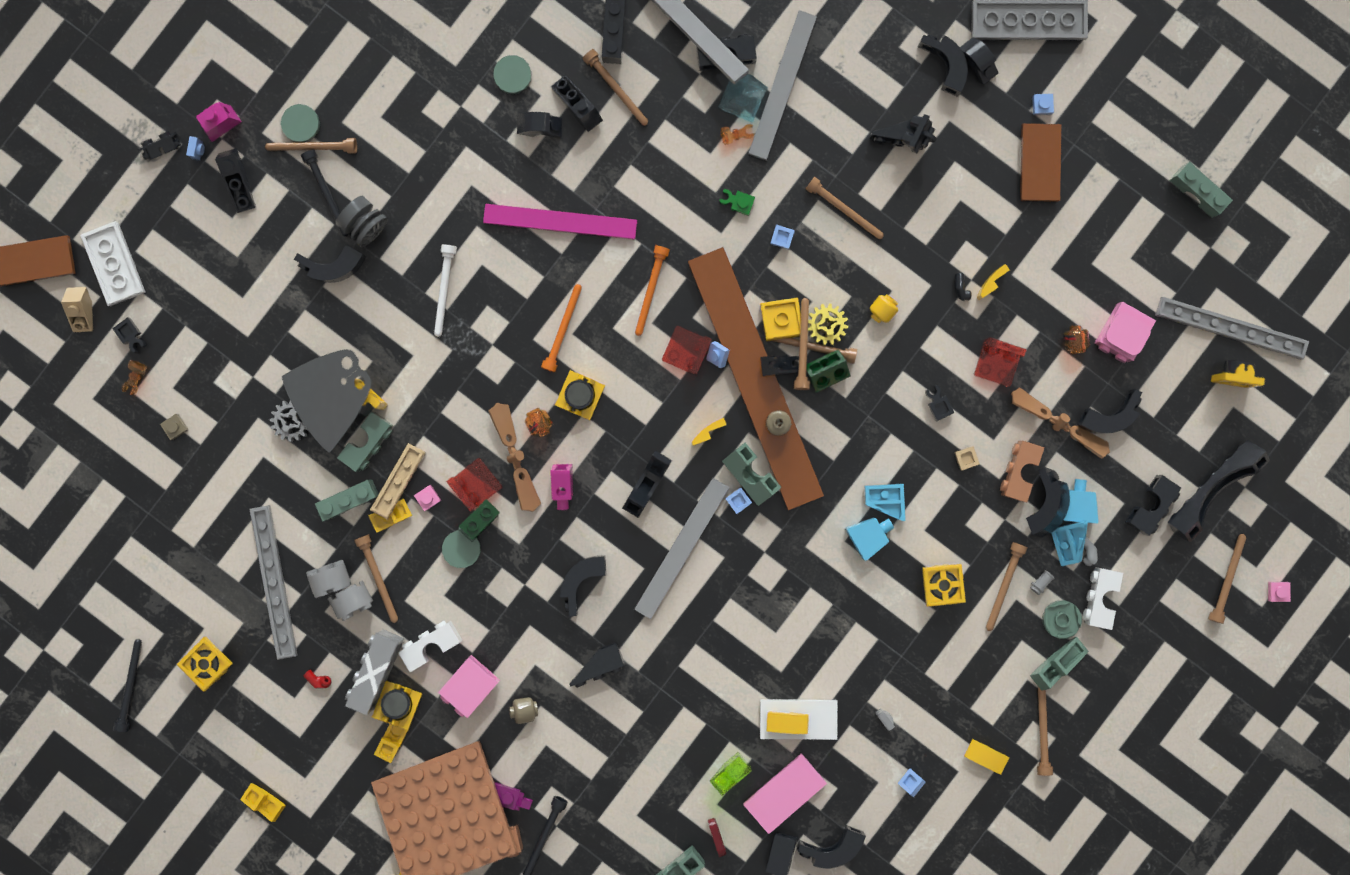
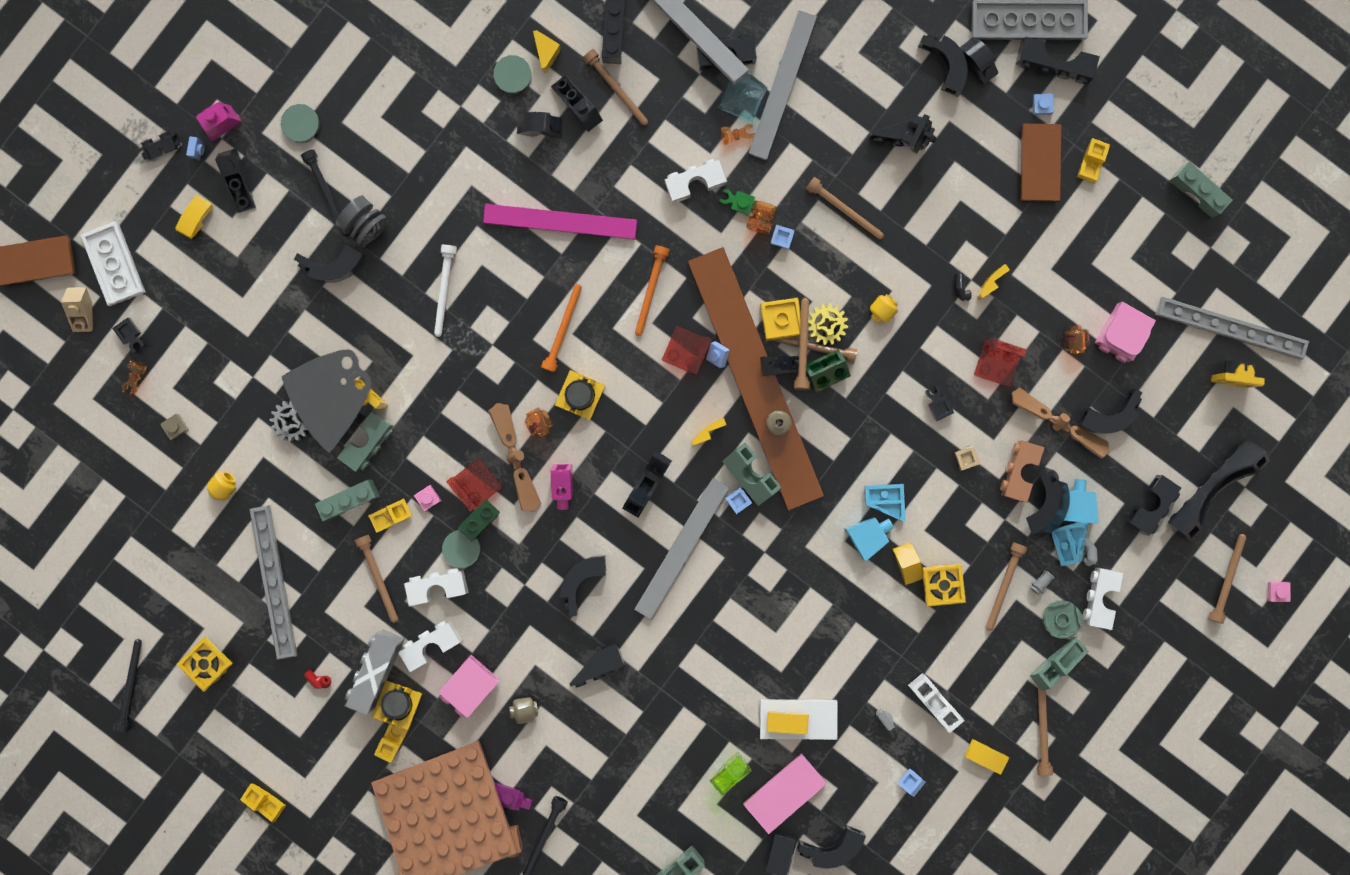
medium nougat piece [265,138,357,153] -> none
light grey brick [306,560,351,598] -> none
light grey brick [327,581,373,621] -> none
tan tile [370,443,425,520] -> none
dark red tile [708,818,727,857] -> none
none -> yellow slope [175,195,214,239]
none -> yellow head [207,472,236,500]
none -> white arch [404,568,468,606]
none -> yellow slope [533,30,561,73]
none -> white arch [665,159,727,204]
none -> clear orange wheel [746,201,777,235]
none -> yellow slope [892,542,923,585]
none -> white arch [908,673,964,733]
none -> black arch [1015,37,1100,84]
none -> yellow slope [1077,138,1110,184]

